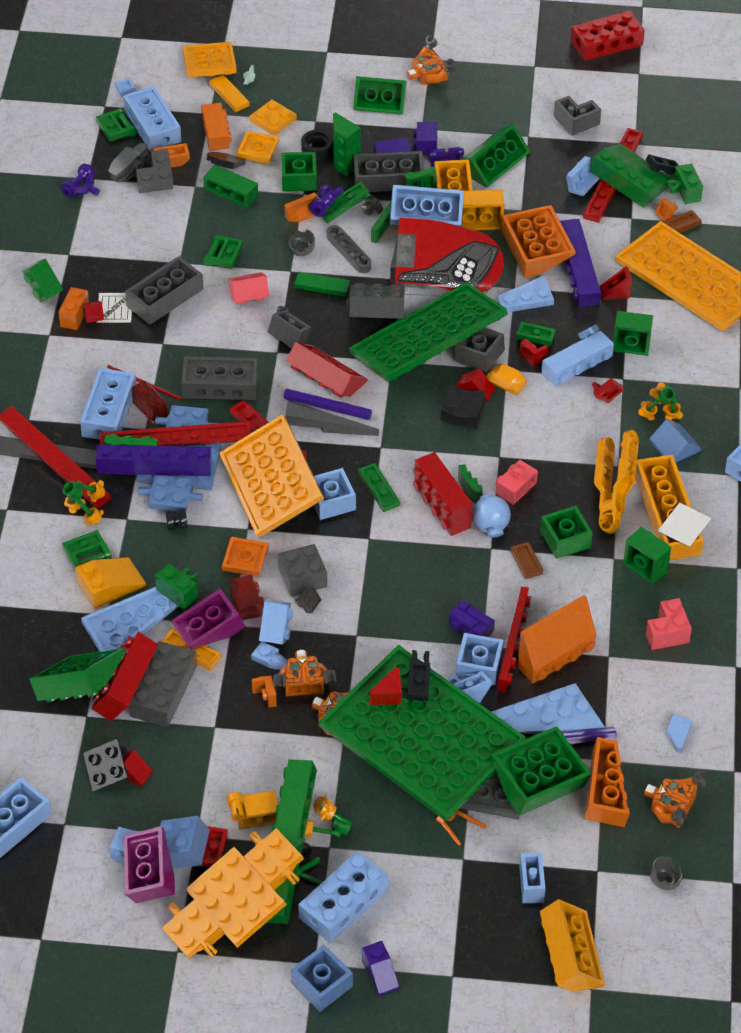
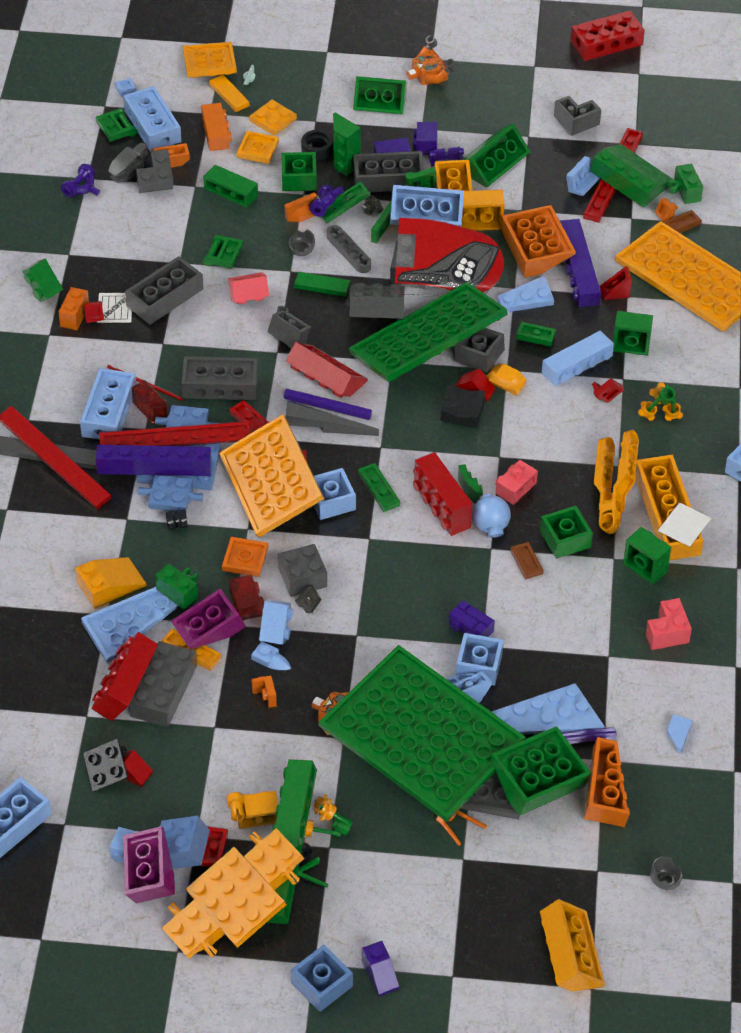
green slope [29,648,126,702] -> none
green plate [62,530,112,571] -> none
plant [63,480,105,525] -> none
green hinge [104,434,158,446] -> none
black tile [207,152,246,169] -> none
orange torso [273,650,336,696] -> none
light blue brick [298,851,389,943] -> none
red slope [369,667,402,706] -> none
black hinge [407,650,430,702] -> none
red plate [498,586,532,692] -> none
orange slope [518,595,596,684] -> none
red bracket [519,339,549,367] -> none
light blue brick [519,853,545,904] -> none
light blue tile [578,324,599,340] -> none
torso [644,771,708,828] -> none
black plate [646,154,679,175] -> none
medium blue slope [649,419,702,462] -> none

